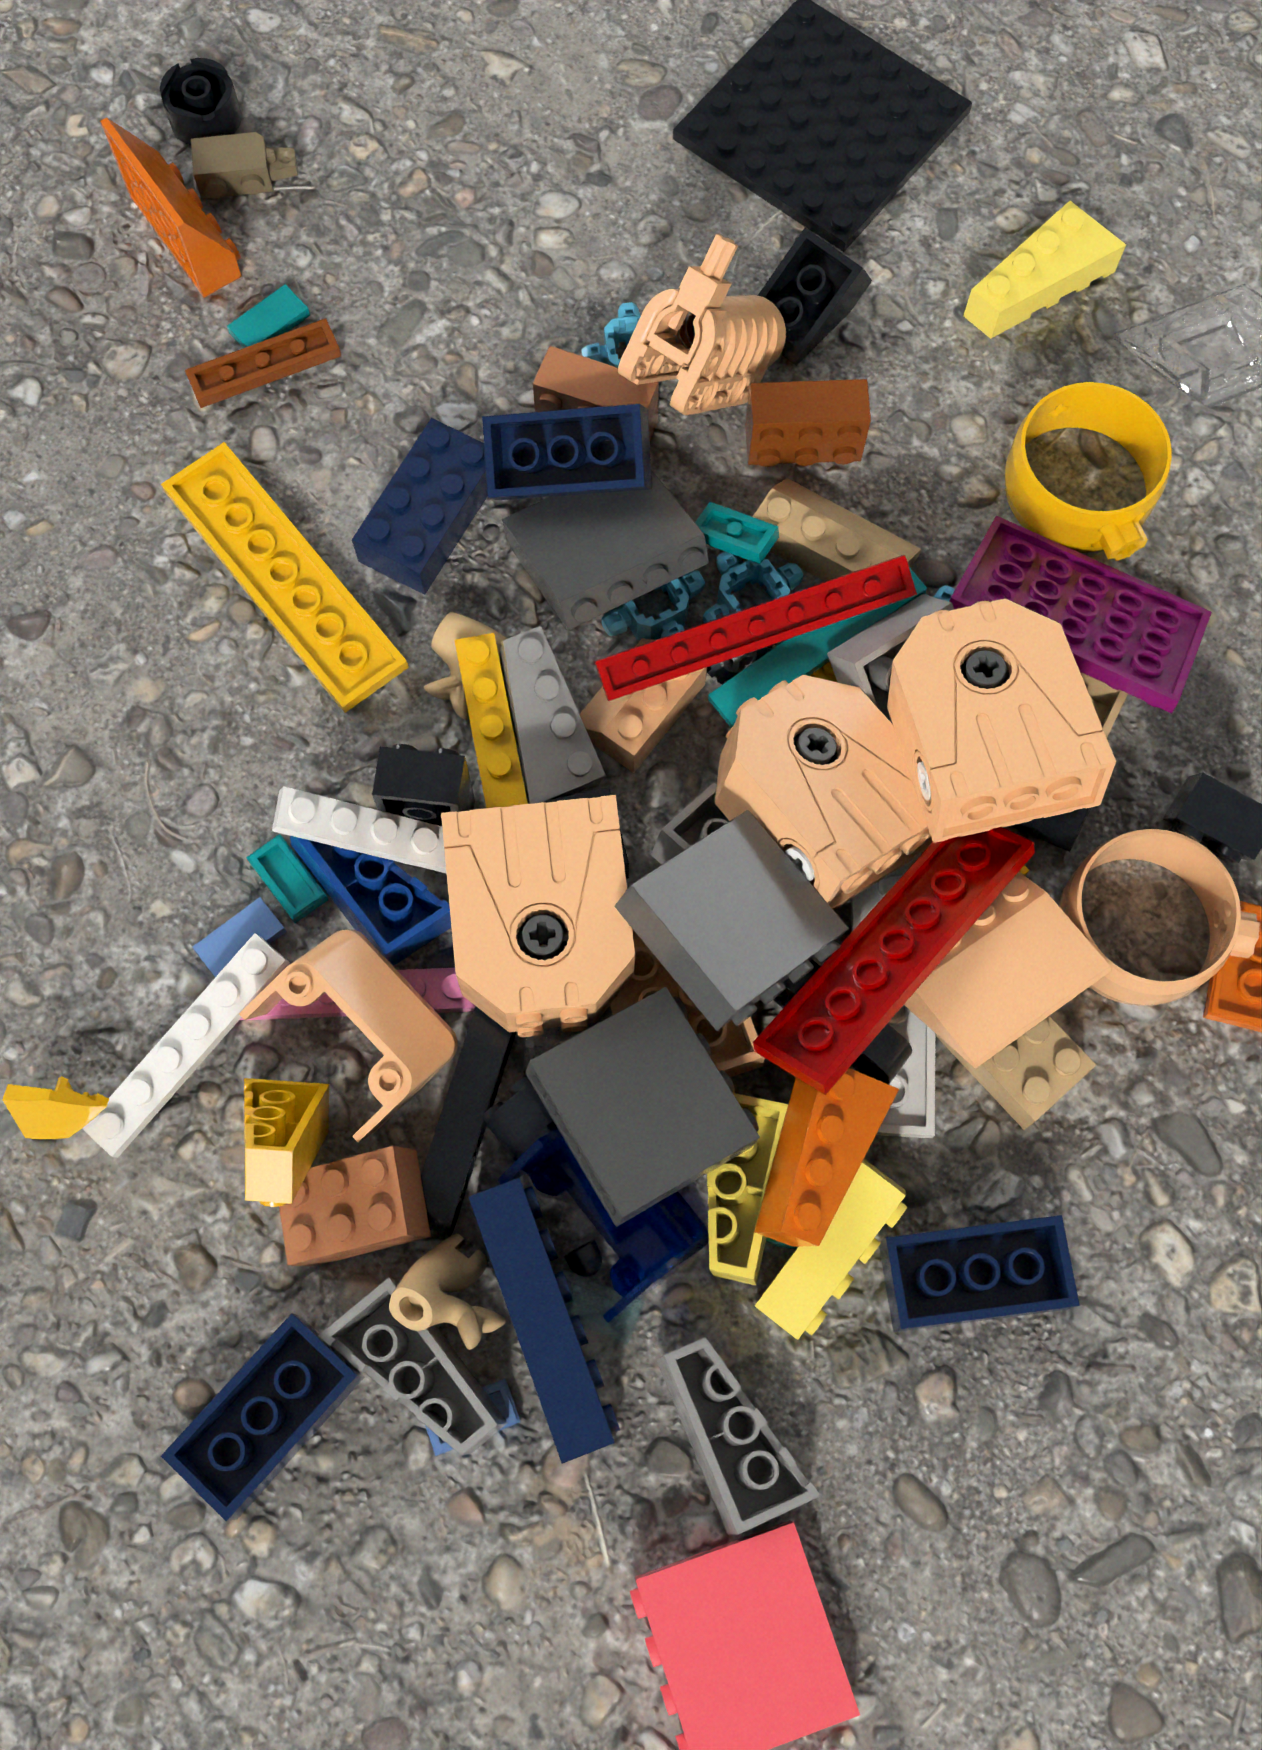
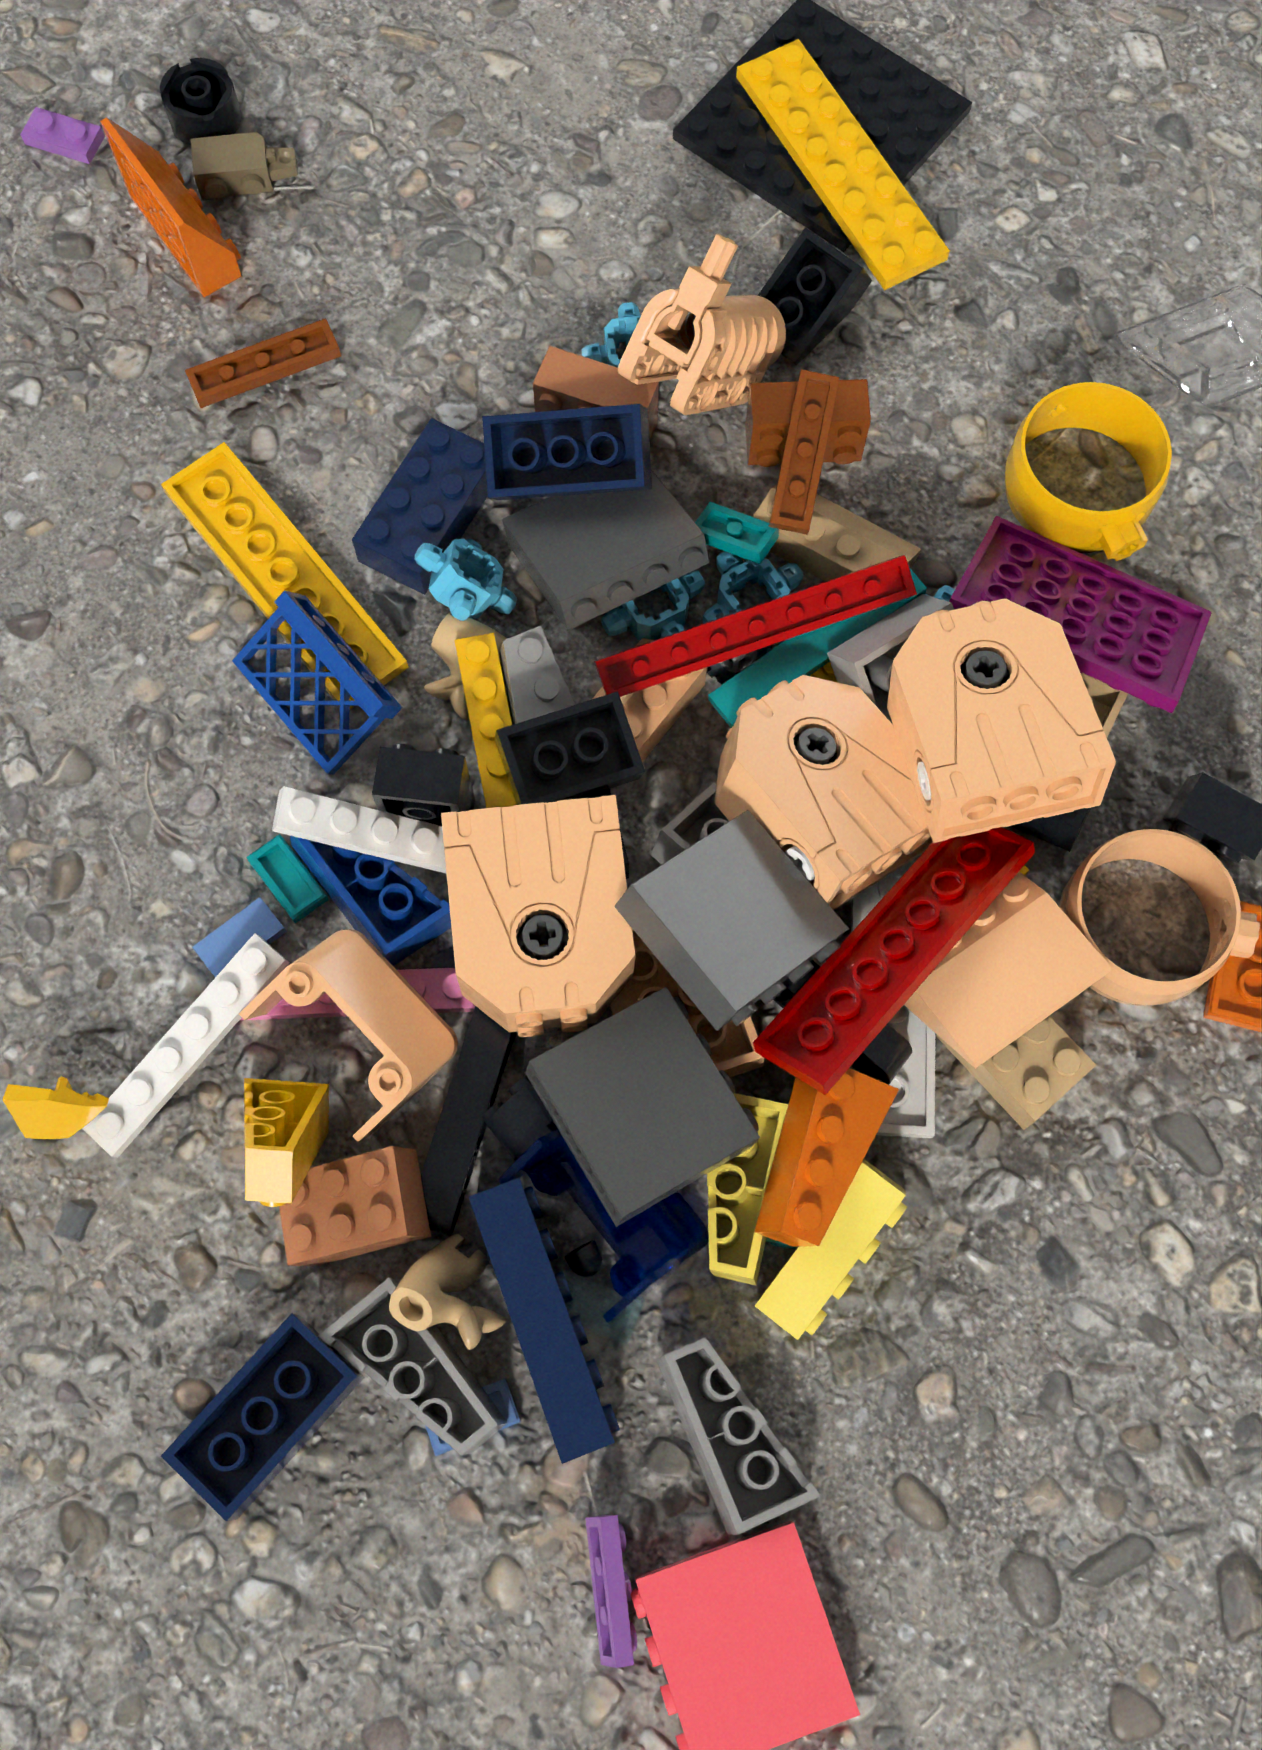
teal tile [227,284,310,348] -> none
dark blue brick [879,1215,1080,1332] -> none
light yellow wedge [963,201,1126,339] -> none
none -> medium lavender plate [20,107,105,164]
none -> blue fence [232,590,403,775]
none -> medium azure piece [415,539,517,621]
none -> black brick [494,691,645,805]
none -> medium lavender plate [585,1515,637,1668]
none -> yellow plate [736,39,950,291]
none -> dark orange plate [769,369,840,535]

